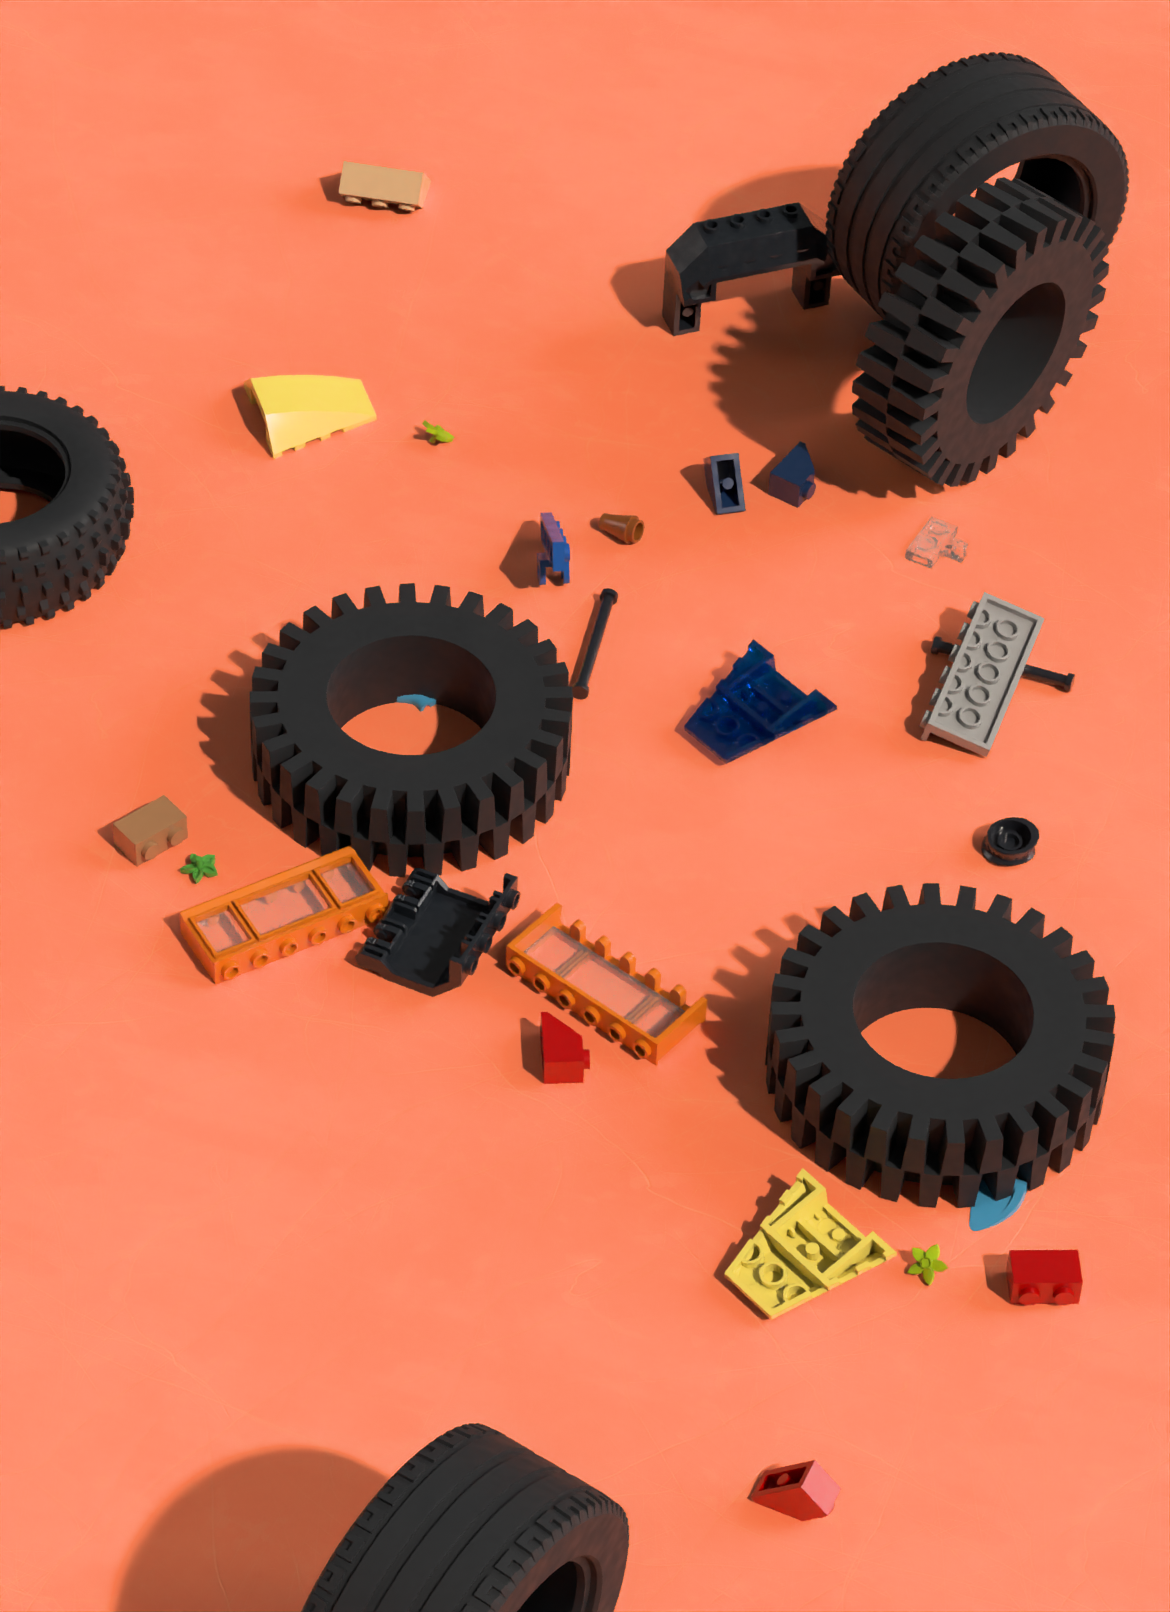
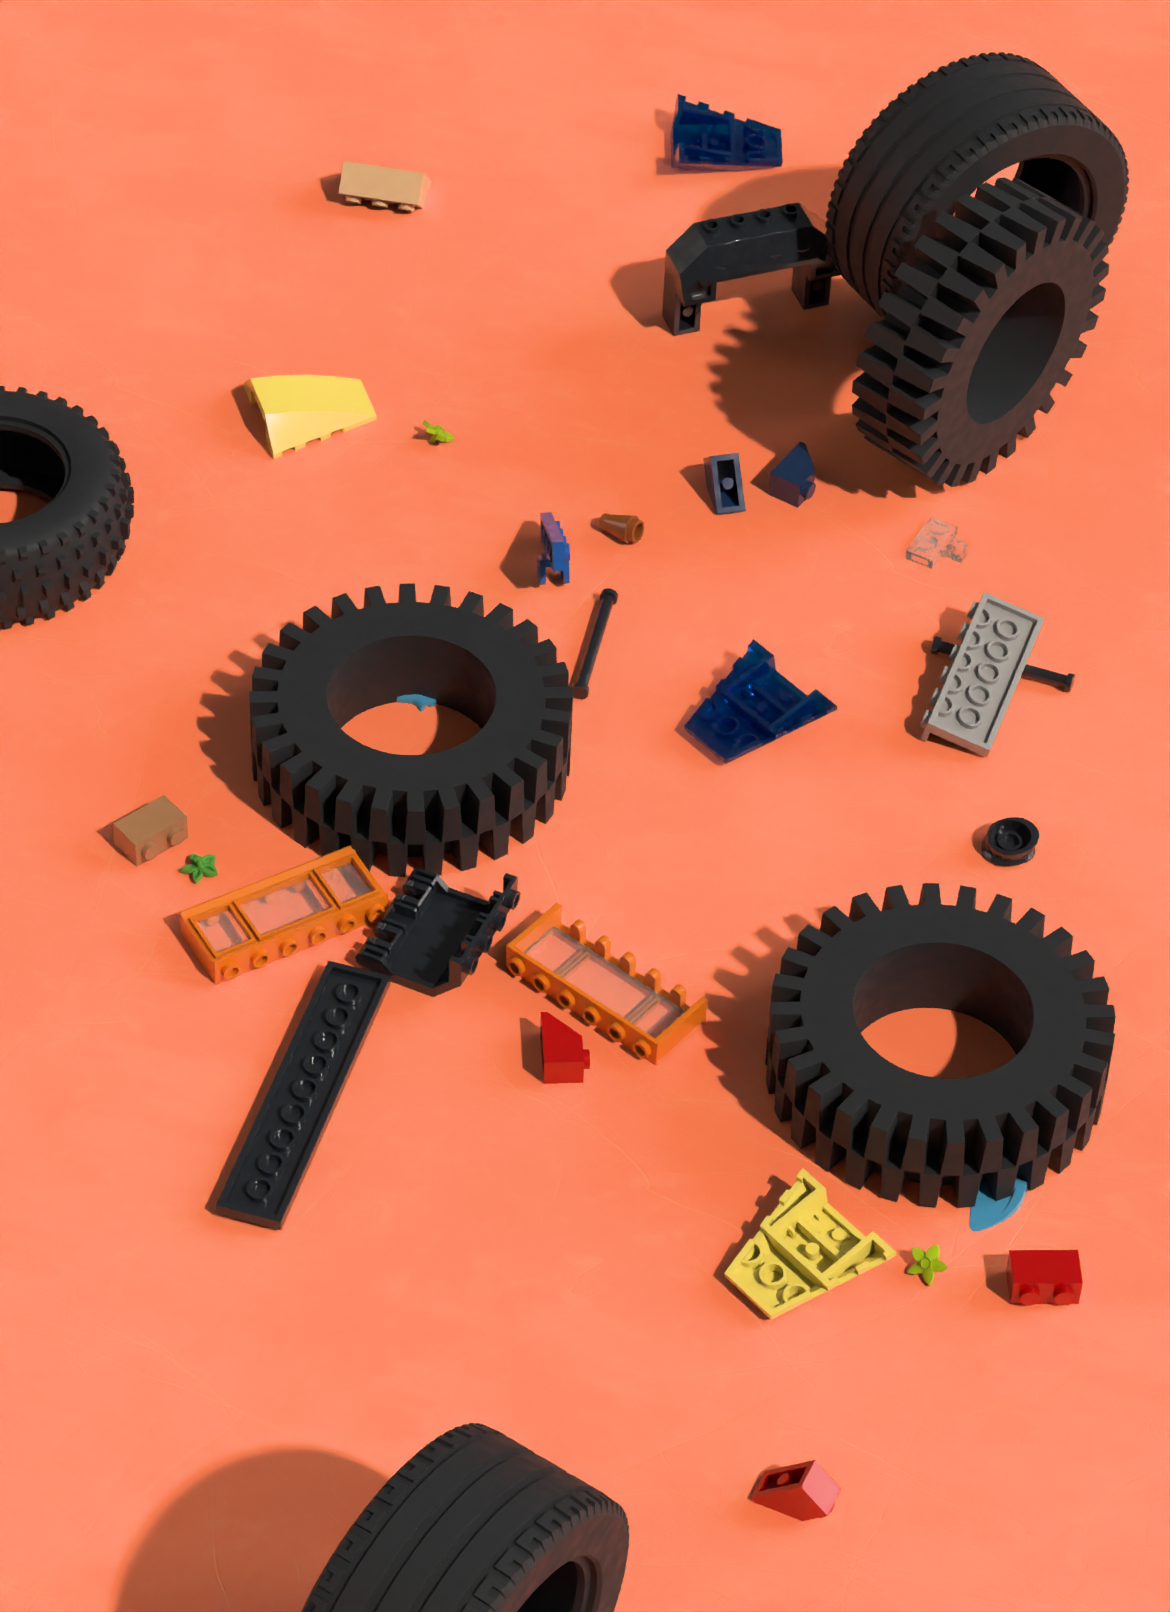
none -> black plate [216,960,390,1230]
none -> clear blue wedge [670,94,783,171]

